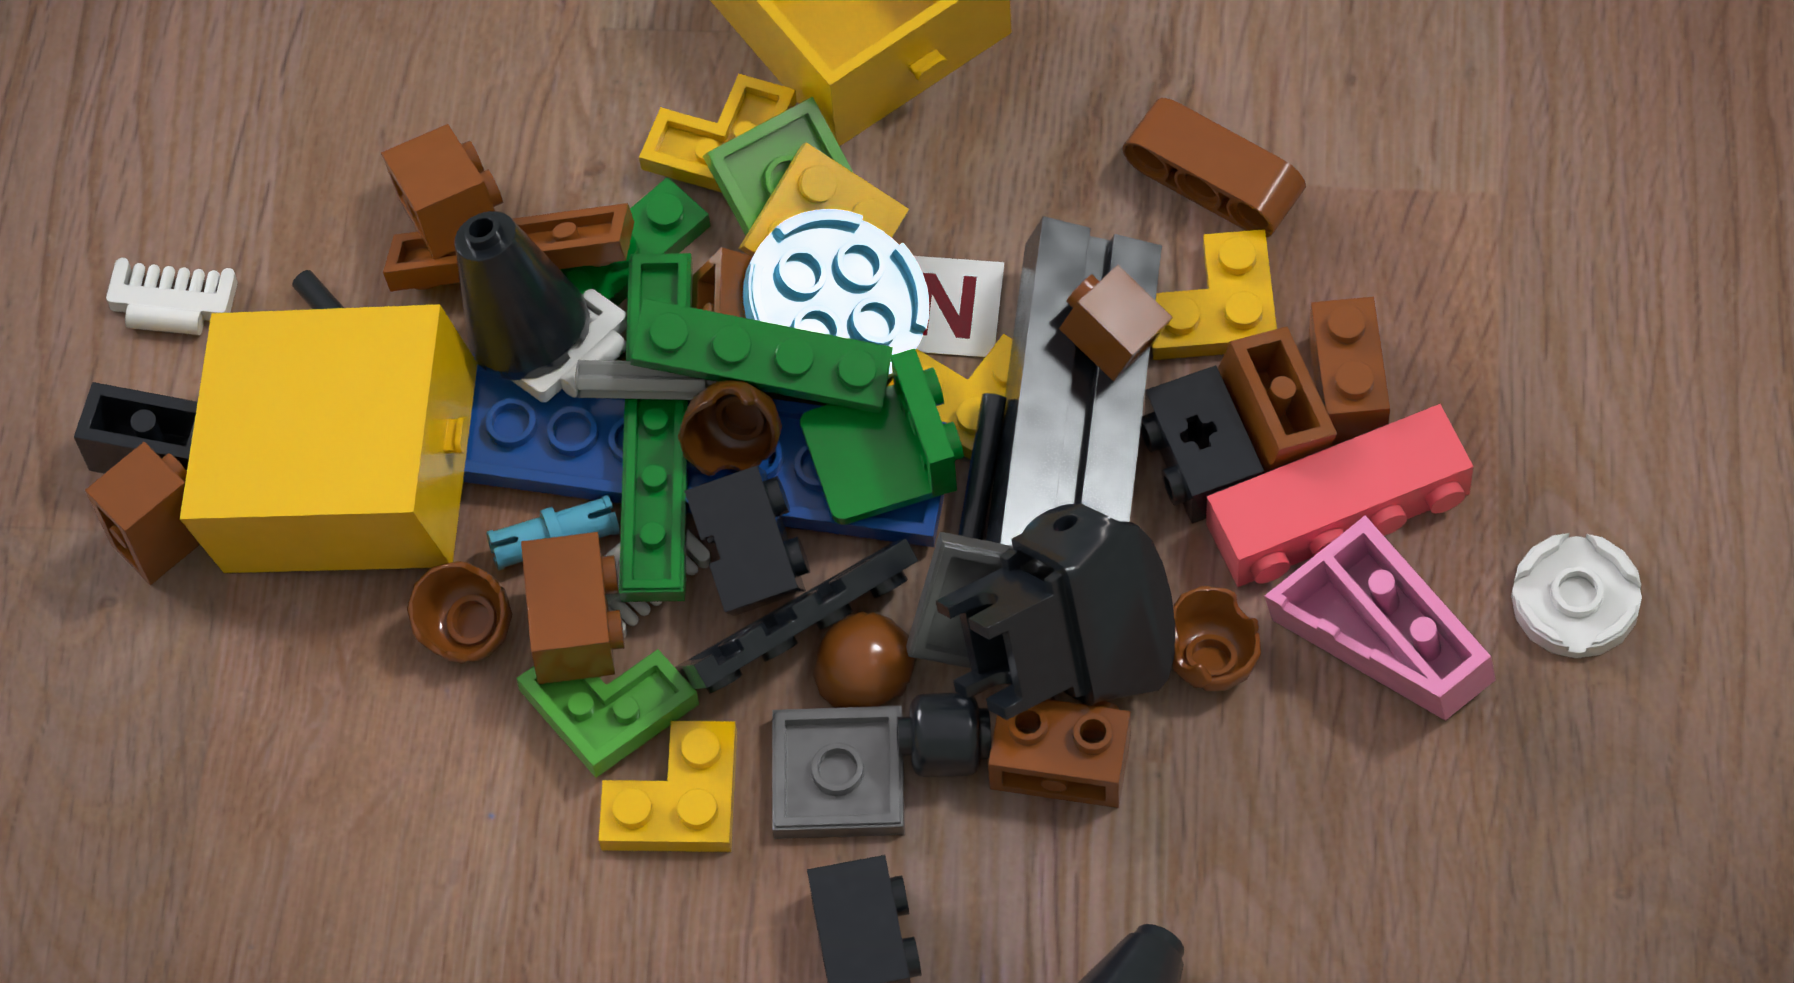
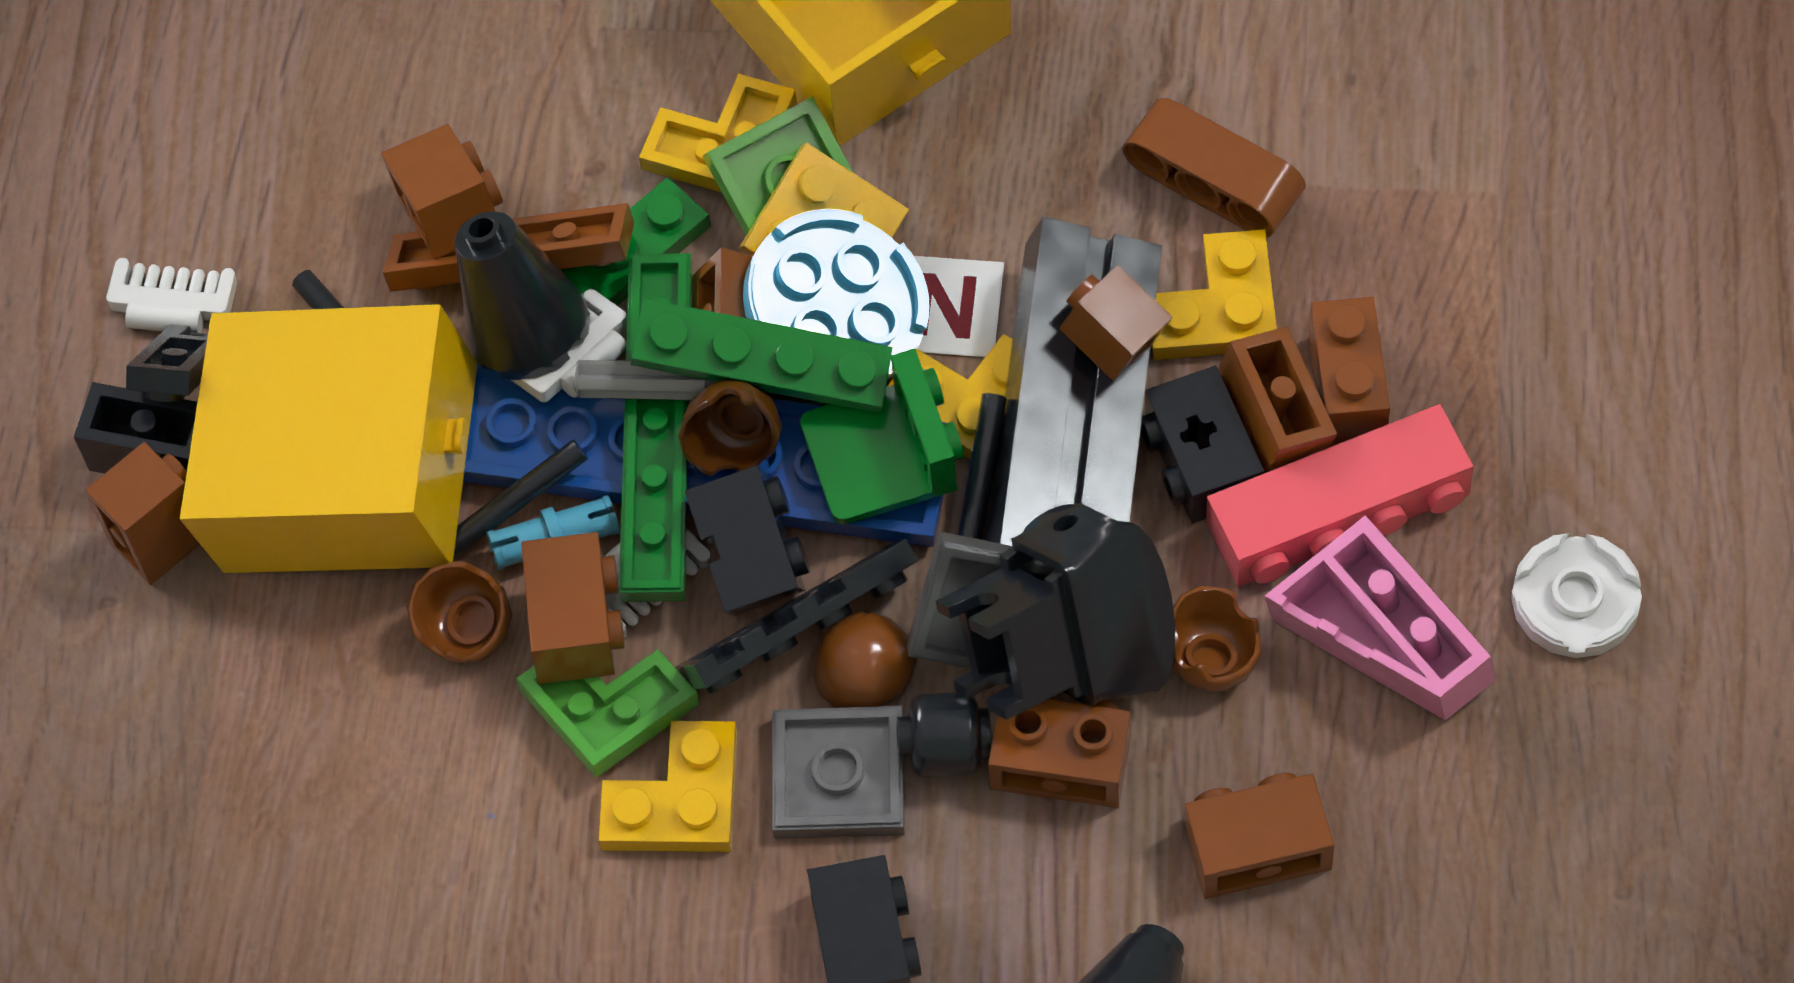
none -> black plate [126,324,208,402]
none -> black bar [453,439,588,560]
none -> dark orange brick [1184,773,1334,899]

